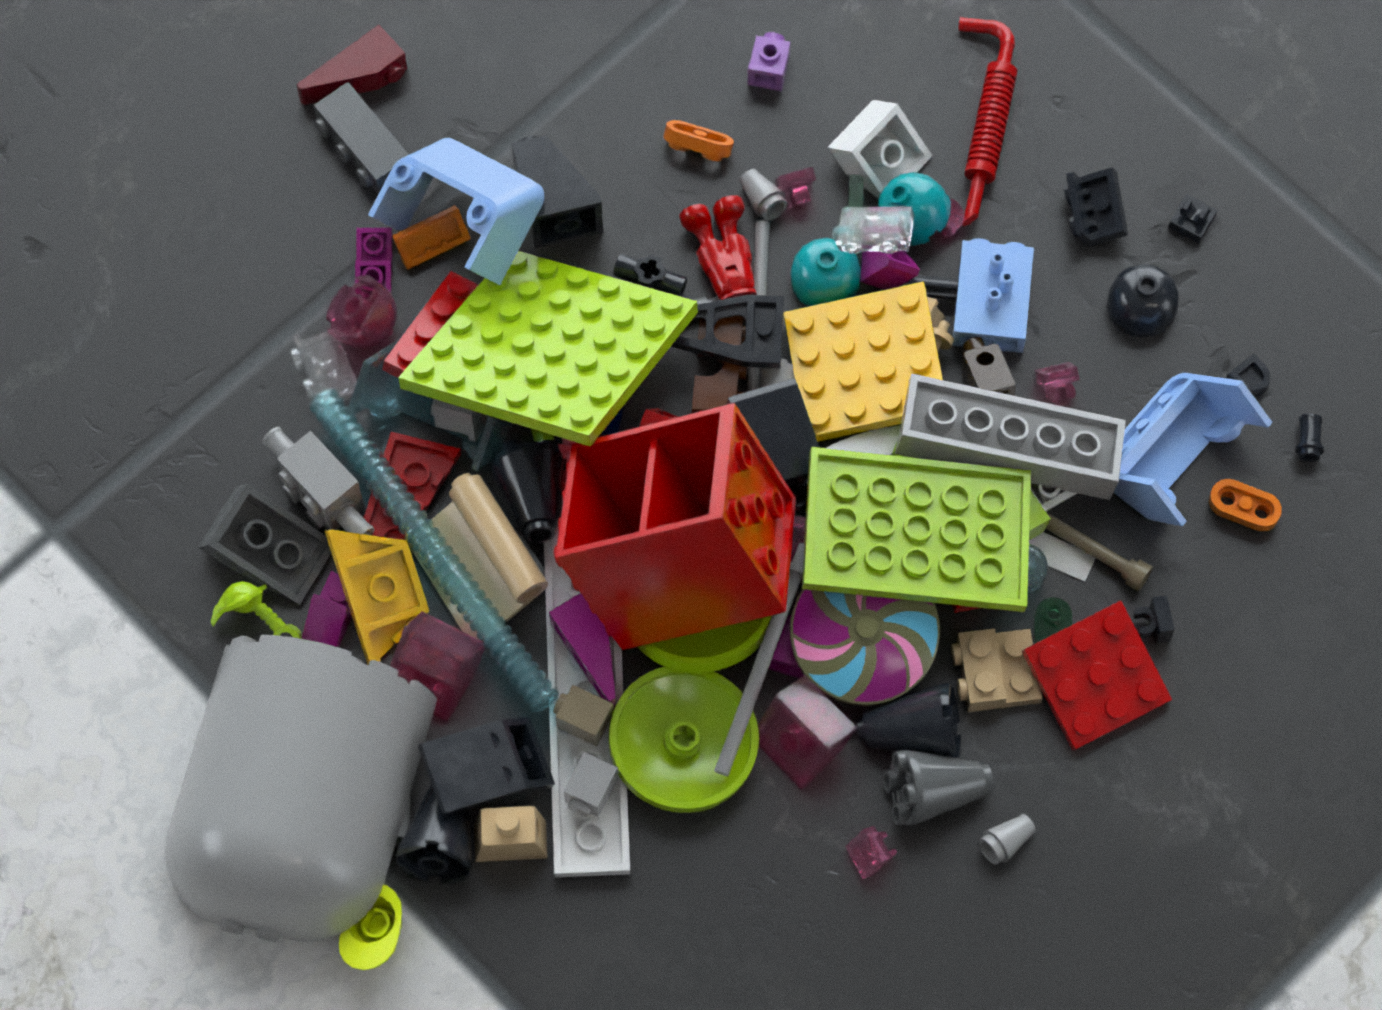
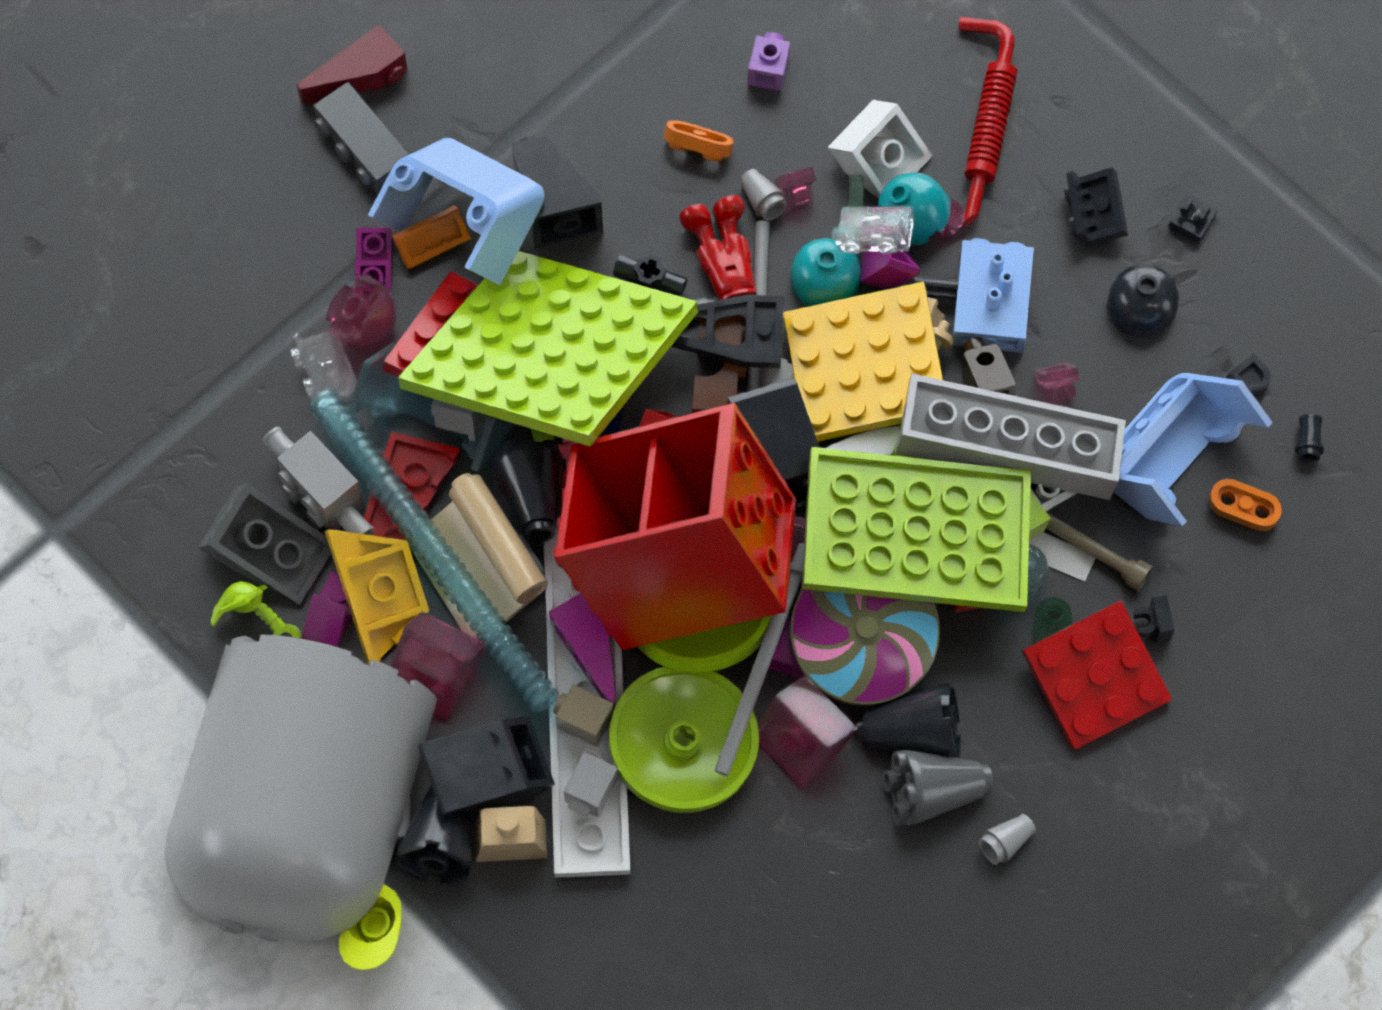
clear pink tile [845,826,897,879] -> none
tan plate [951,628,1043,712] -> none

